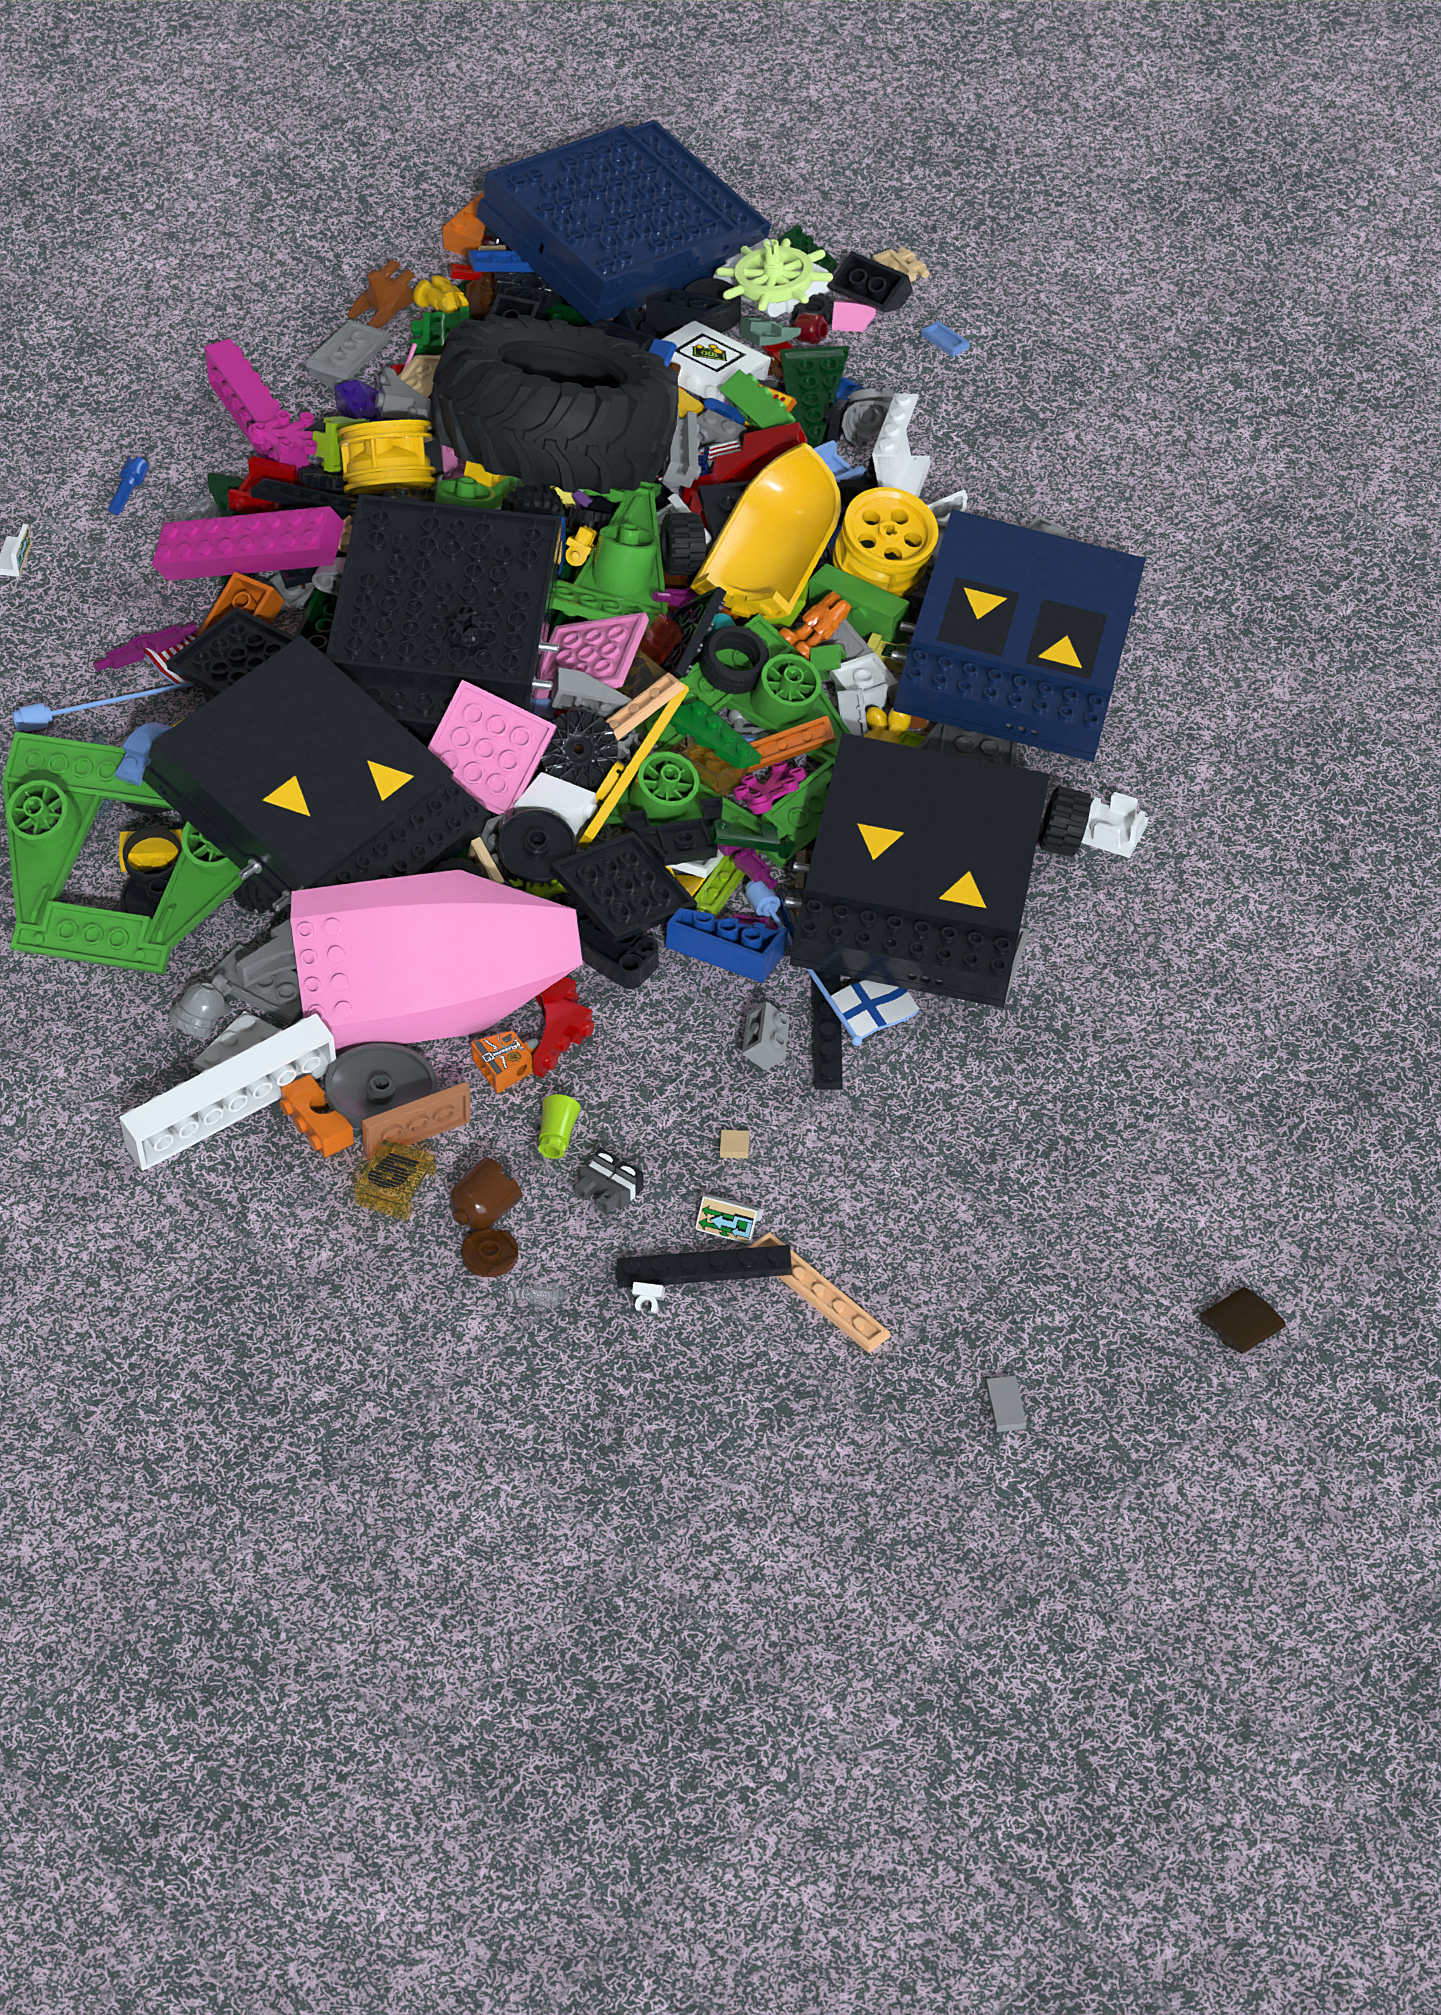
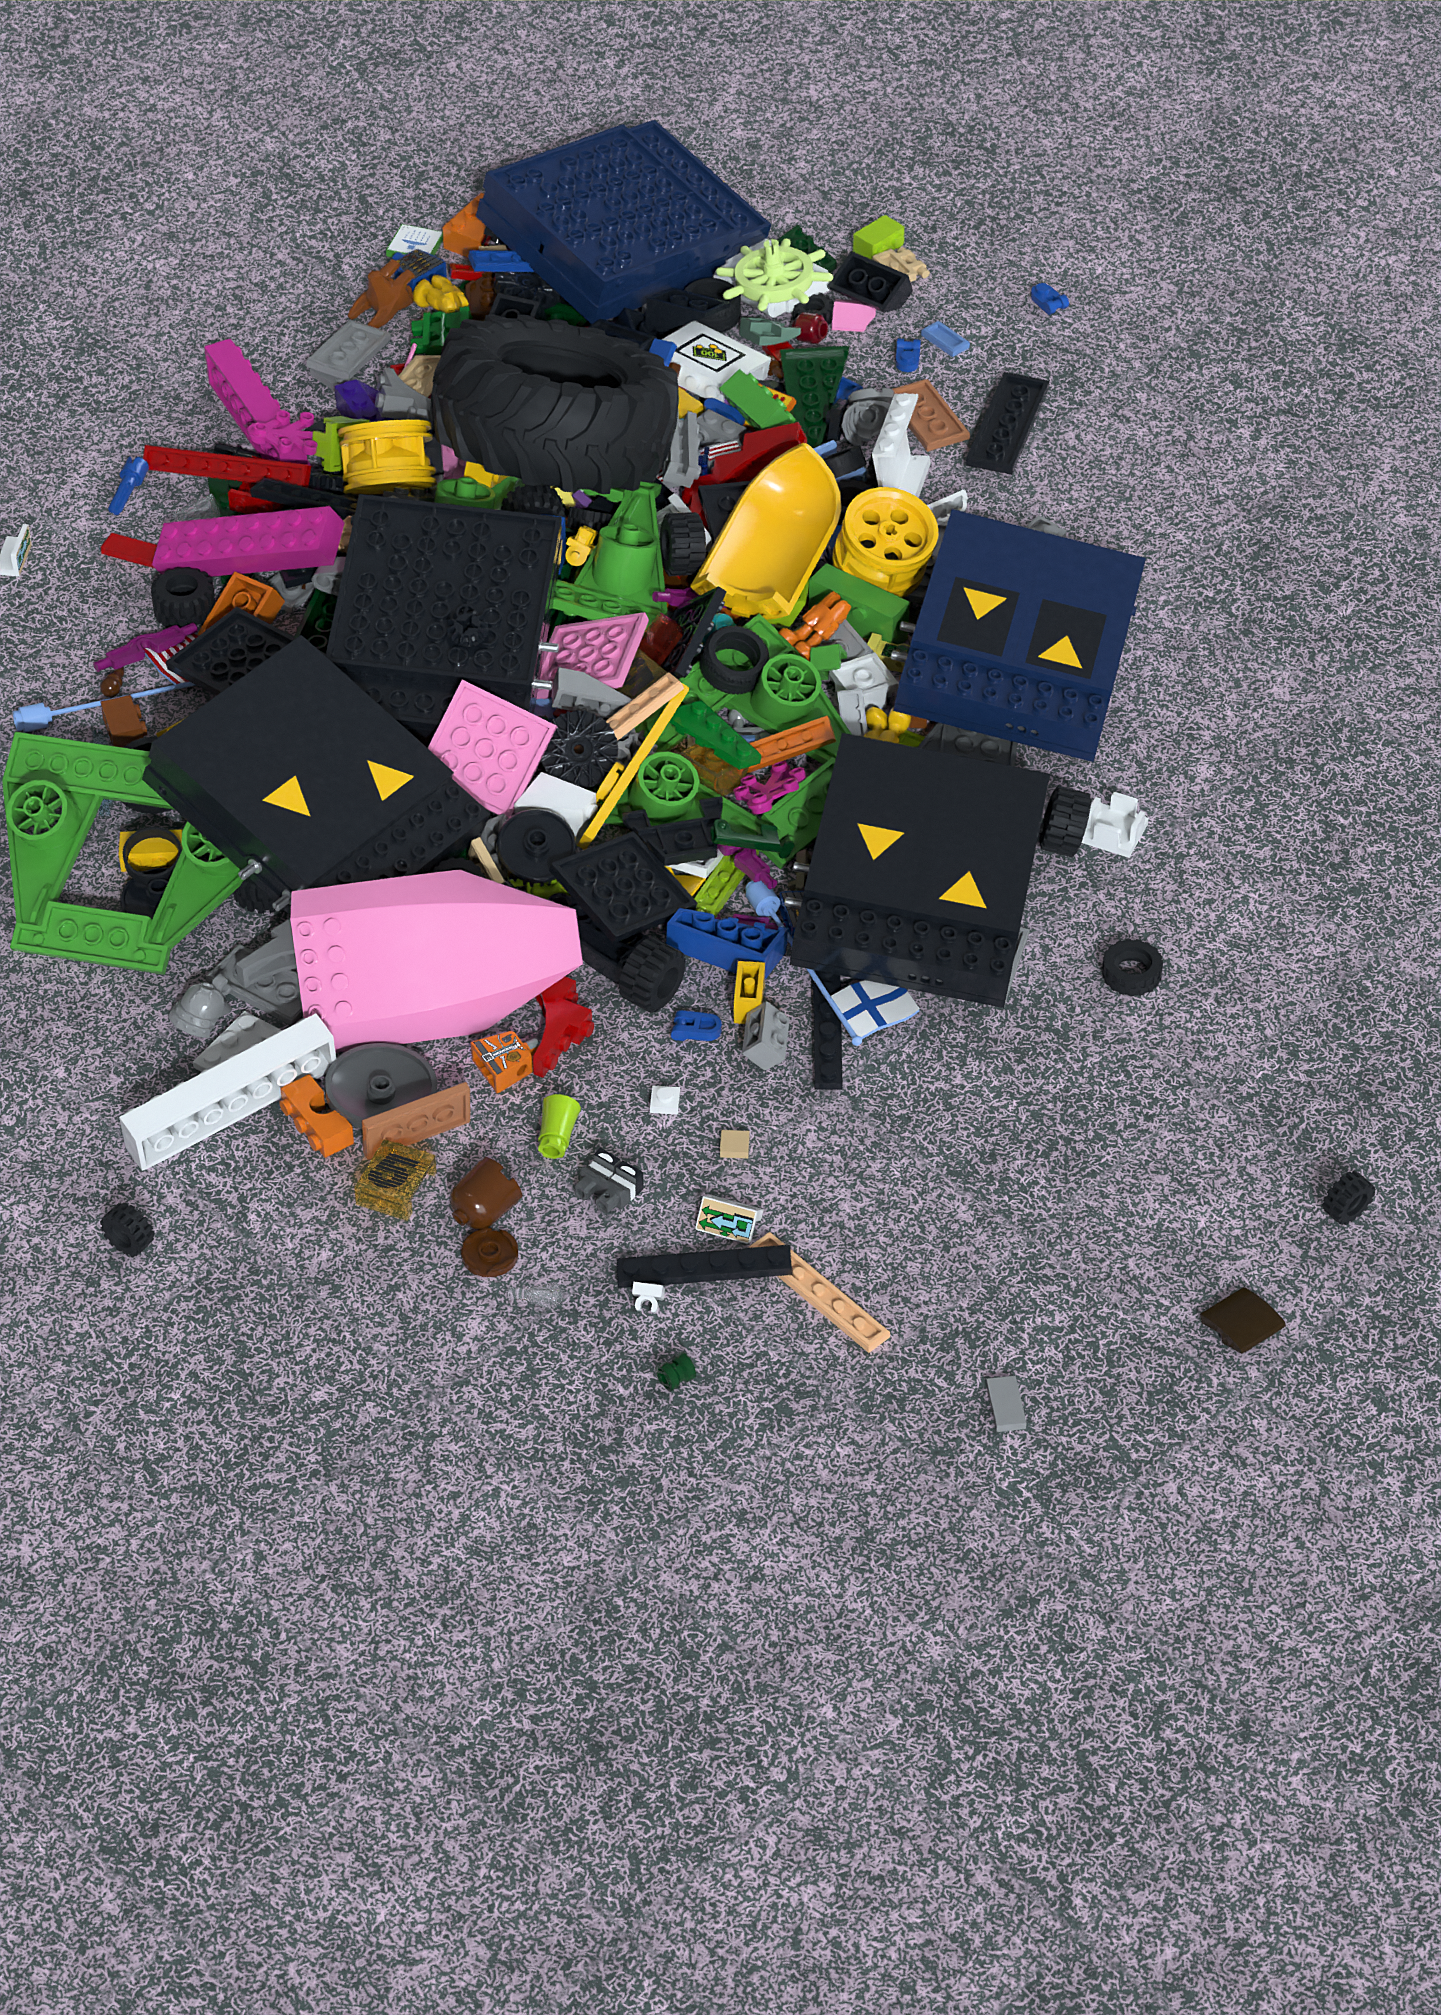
medium blue arch [115,722,173,786] -> none
none -> red tile [100,533,157,568]
none -> reddish brown bar [100,667,124,698]
none -> dark orange brick [100,695,147,748]
none -> black tyre [100,1202,155,1257]
none -> red tile [143,445,312,488]
none -> black tyre [151,567,216,628]
none -> black axle [213,443,262,458]
none -> white tile [386,224,443,257]
none -> torso [392,249,447,292]
none -> black tyre [619,937,686,1013]
none -> white plate [650,1086,680,1114]
none -> dark green wheel [655,1352,696,1392]
none -> blue plate [671,1010,722,1041]
none -> yellow brick [734,961,765,1024]
none -> black tyre [822,446,867,479]
none -> lime brick [853,215,905,260]
none -> nougat tile [892,379,970,452]
none -> blue plate [896,338,921,372]
none -> black plate [966,372,1050,475]
none -> blue plate [1031,283,1069,315]
none -> black tyre [1102,939,1163,996]
none -> black tyre [1322,1171,1376,1225]

